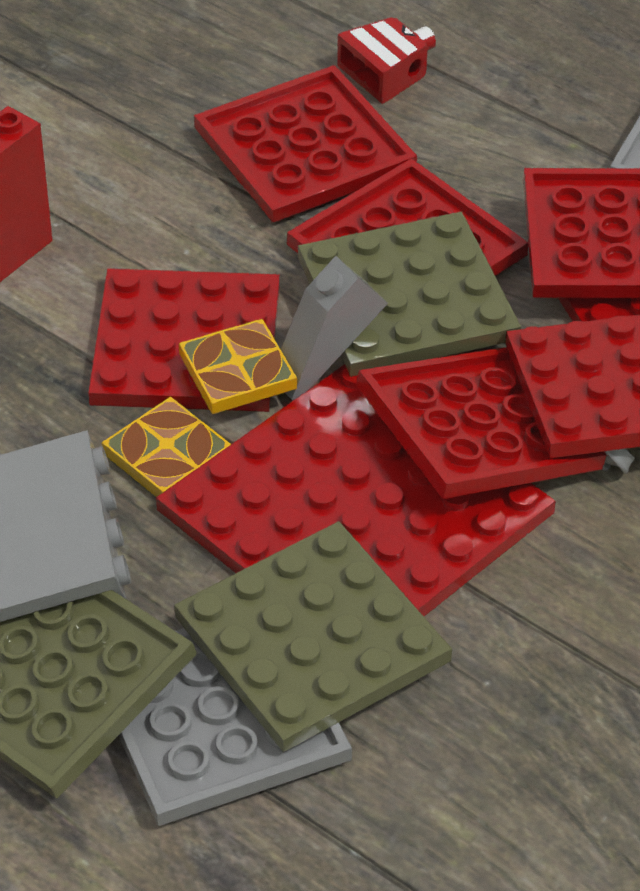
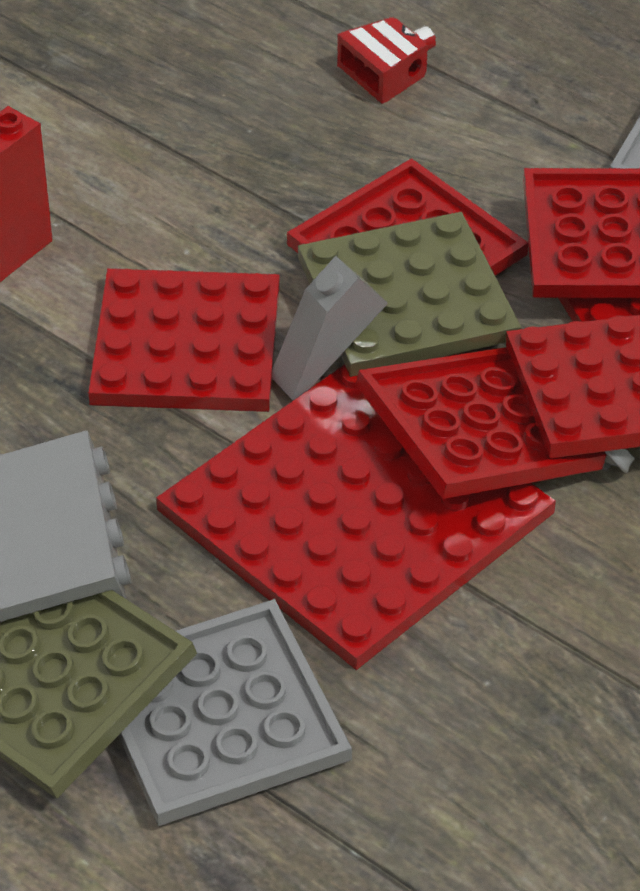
tile [102,397,231,497] -> none
olive plate [174,521,452,753] -> none
tile [179,319,297,414] -> none
red plate [194,65,417,223] -> none

